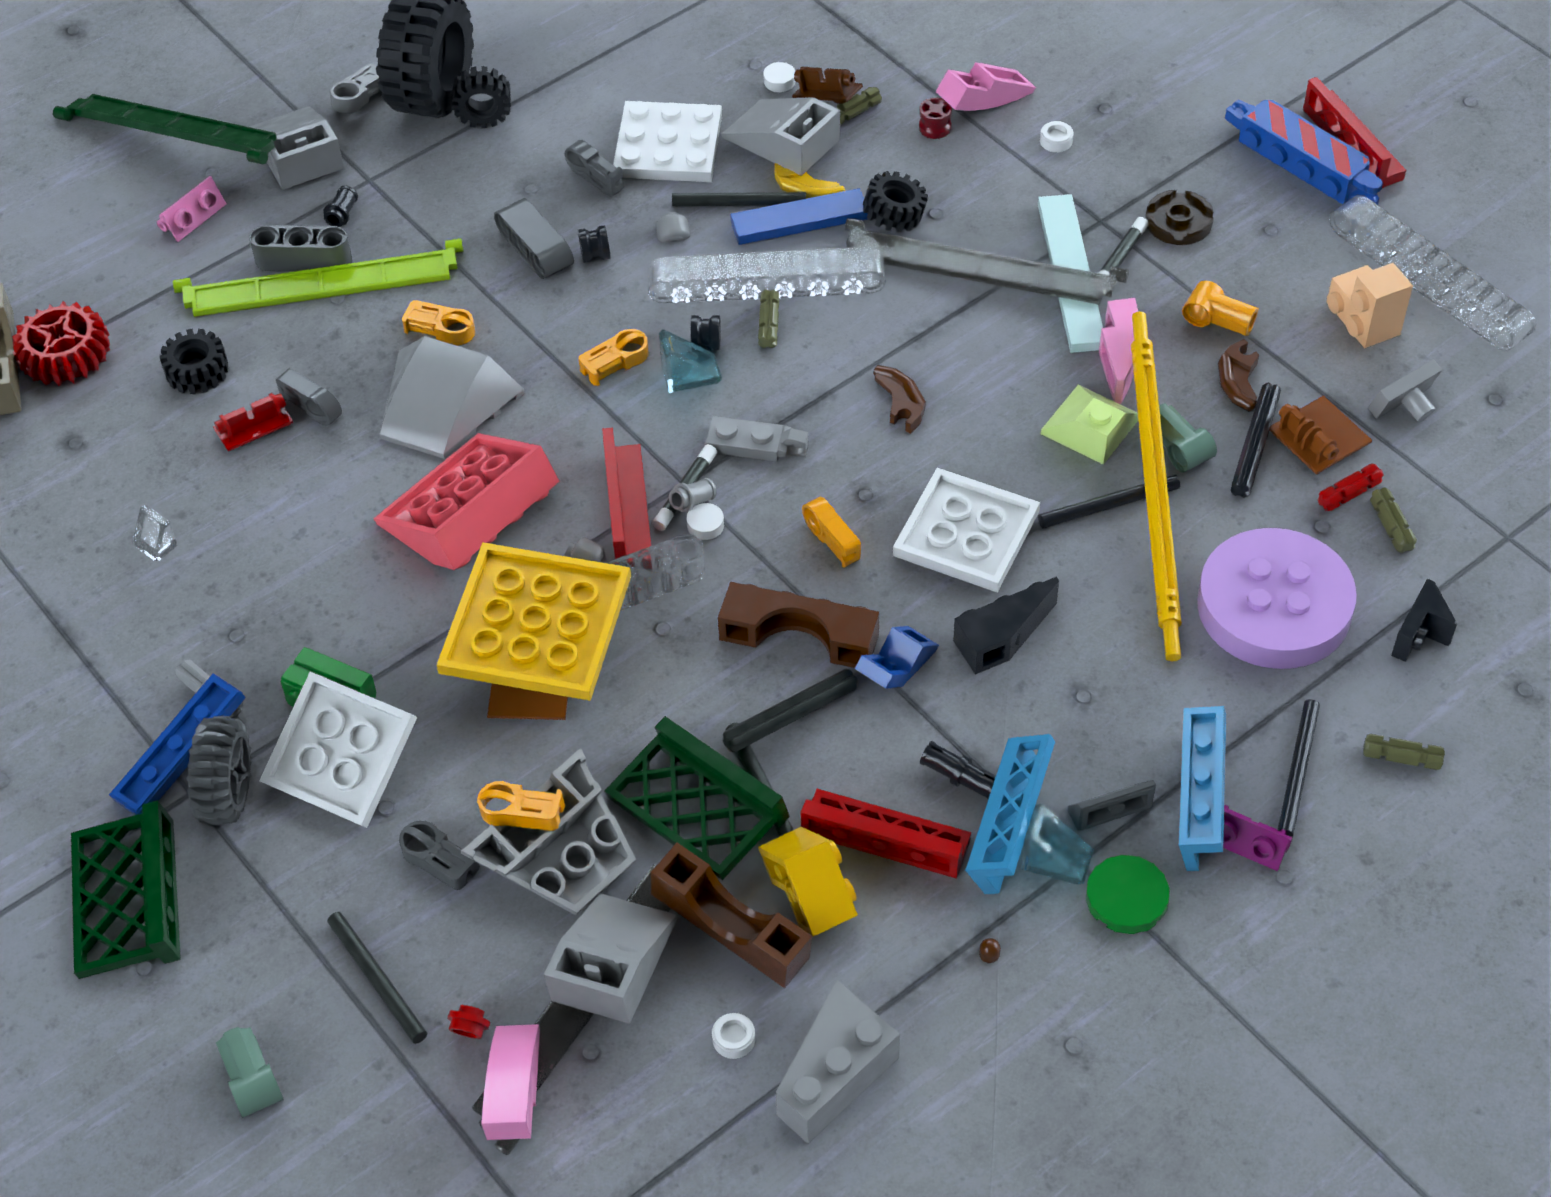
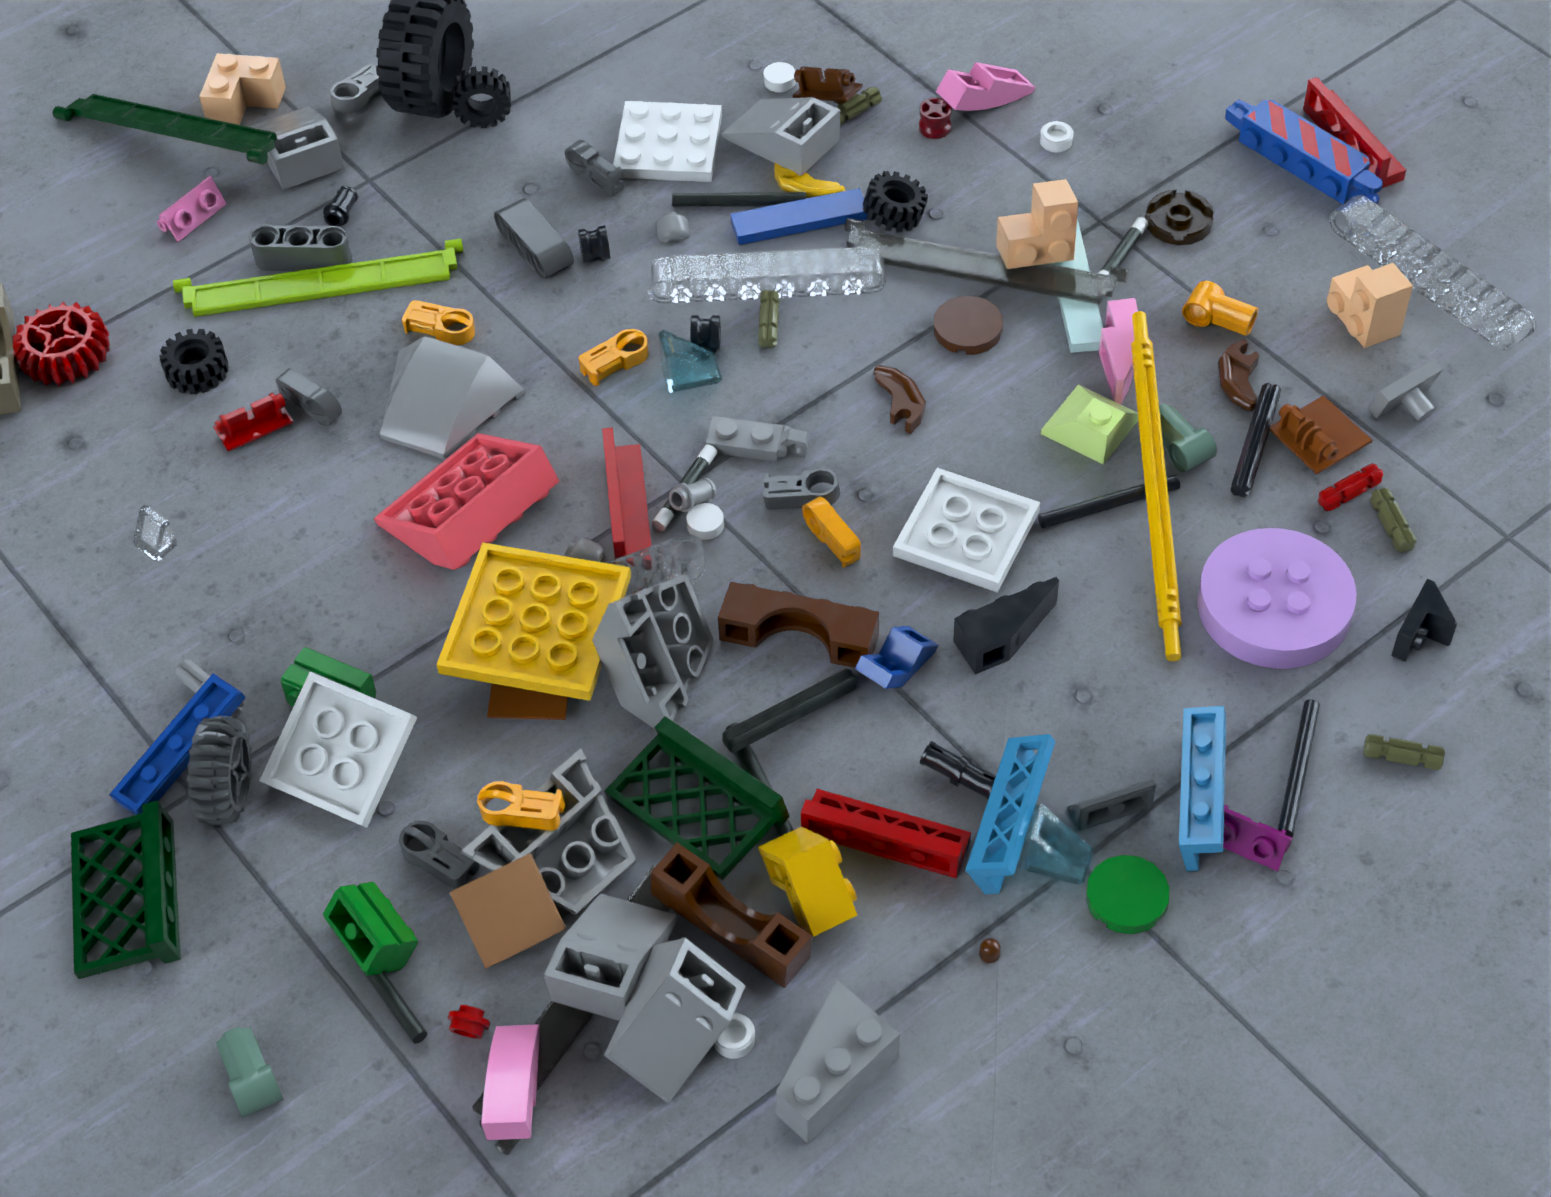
none -> light nougat brick [199,53,286,125]
none -> green brick [323,882,418,976]
none -> medium nougat slope [449,853,566,969]
none -> light grey wedge [592,575,714,729]
none -> light grey slope [604,938,746,1102]
none -> dark grey piece [763,468,840,510]
none -> tile [934,296,1003,355]
none -> light nougat brick [996,179,1078,269]

